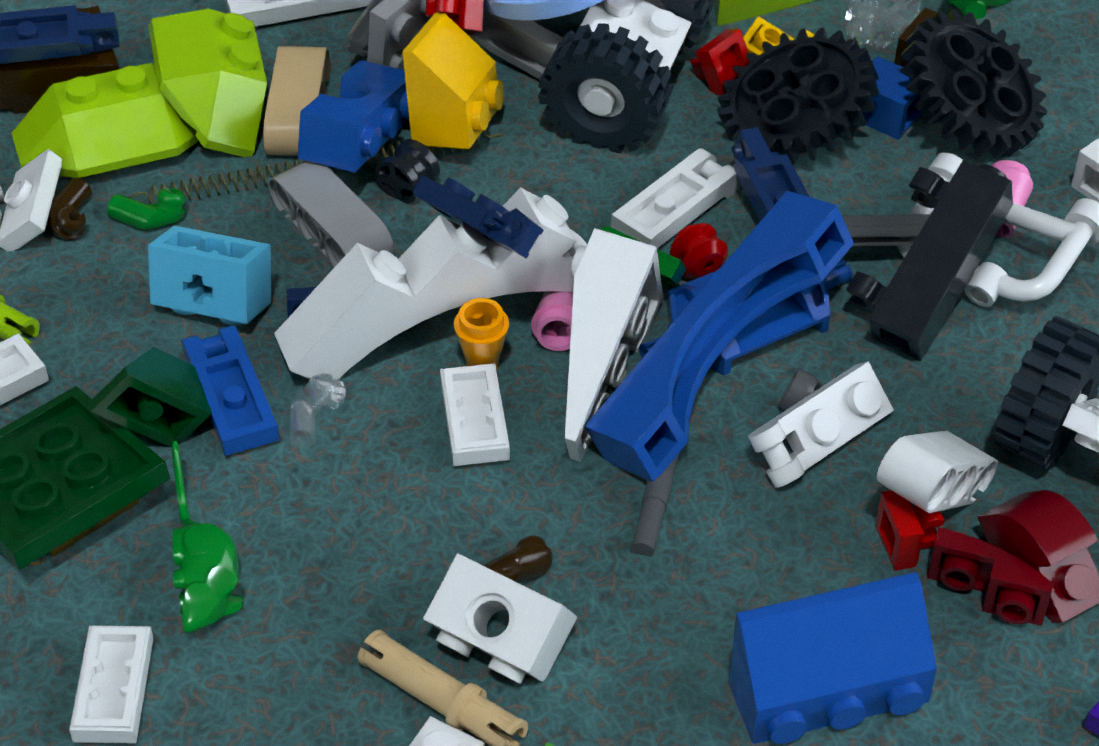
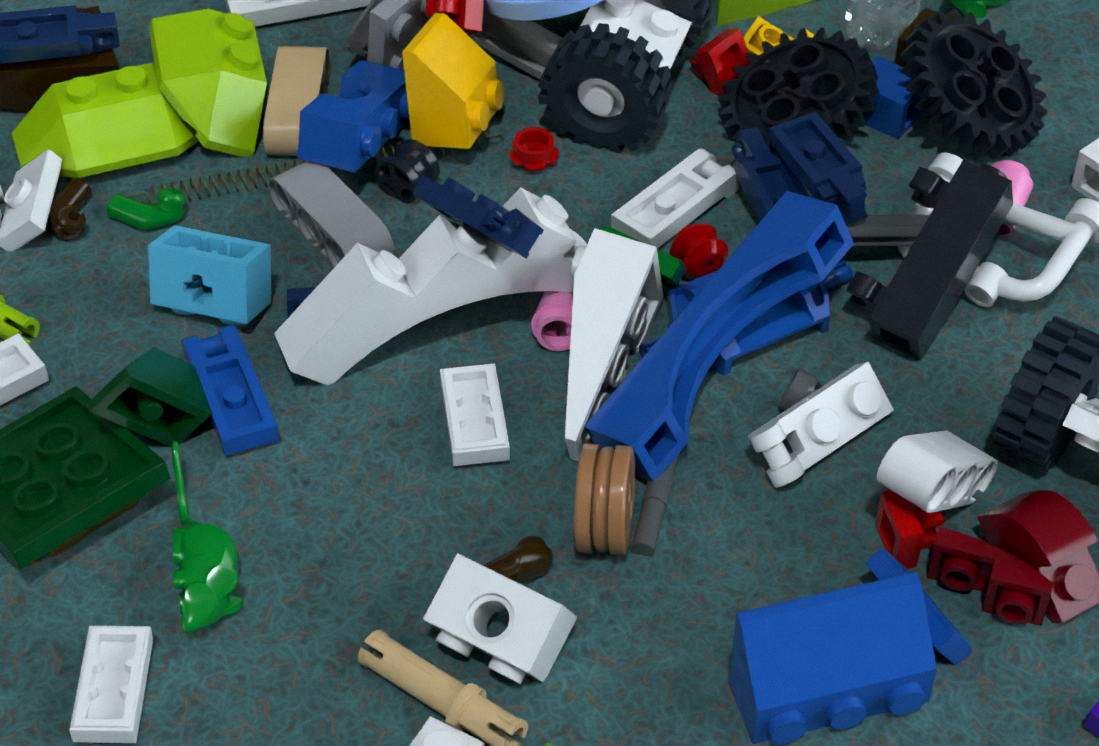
clear arm [289,373,346,447] -> none
light orange cone [454,298,509,370] -> none
none -> red plate [509,127,559,171]
none -> medium nougat head [574,444,635,556]
none -> dark blue hinge [768,111,868,224]
none -> blue tile [865,549,973,665]

